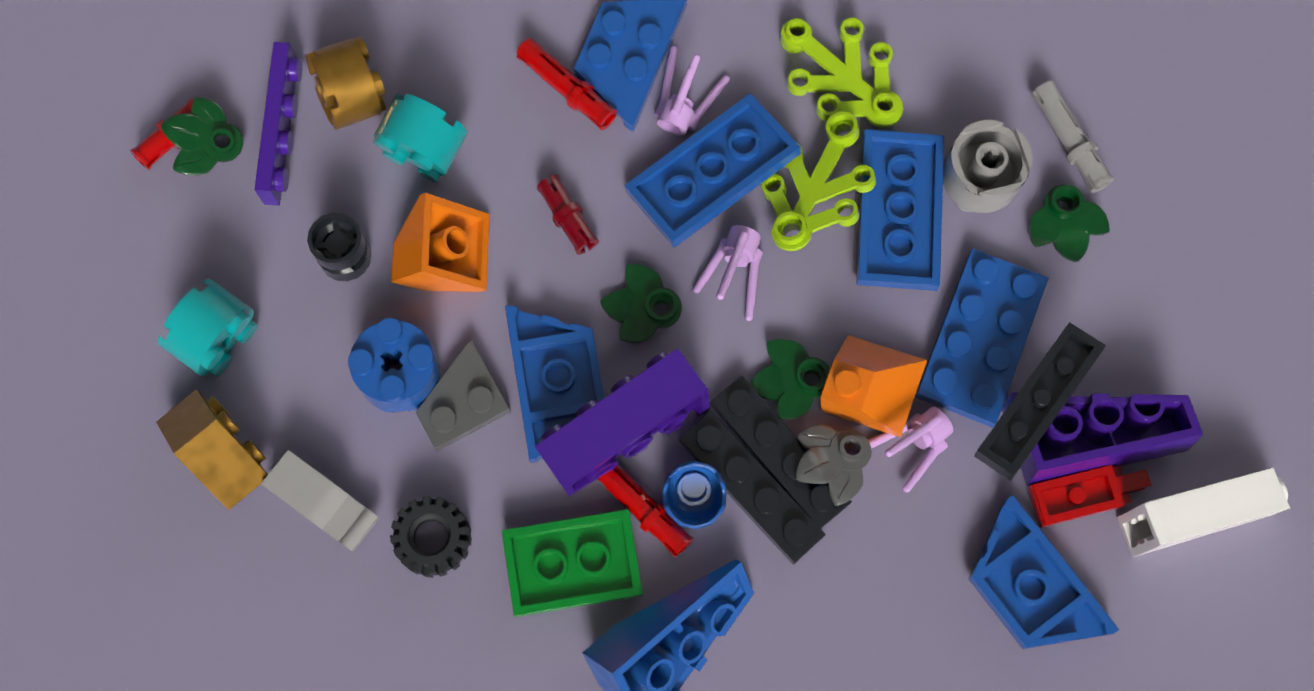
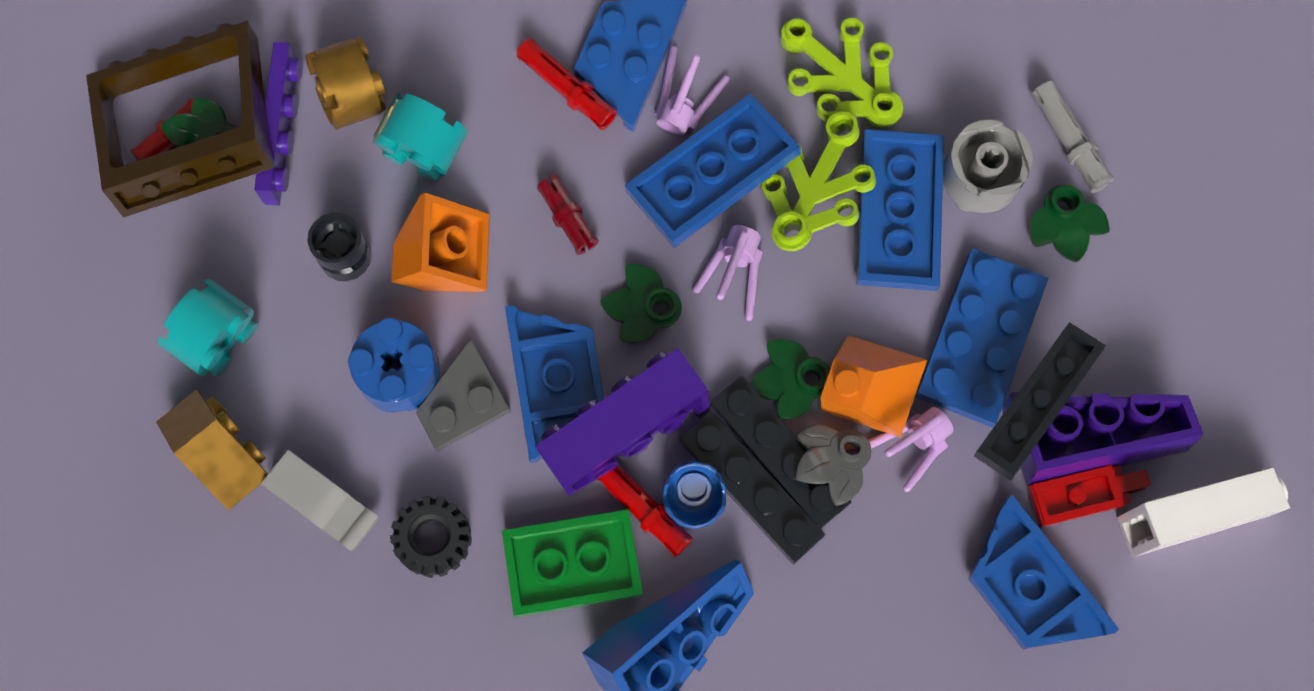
none -> dark brown windscreen [86,20,274,218]

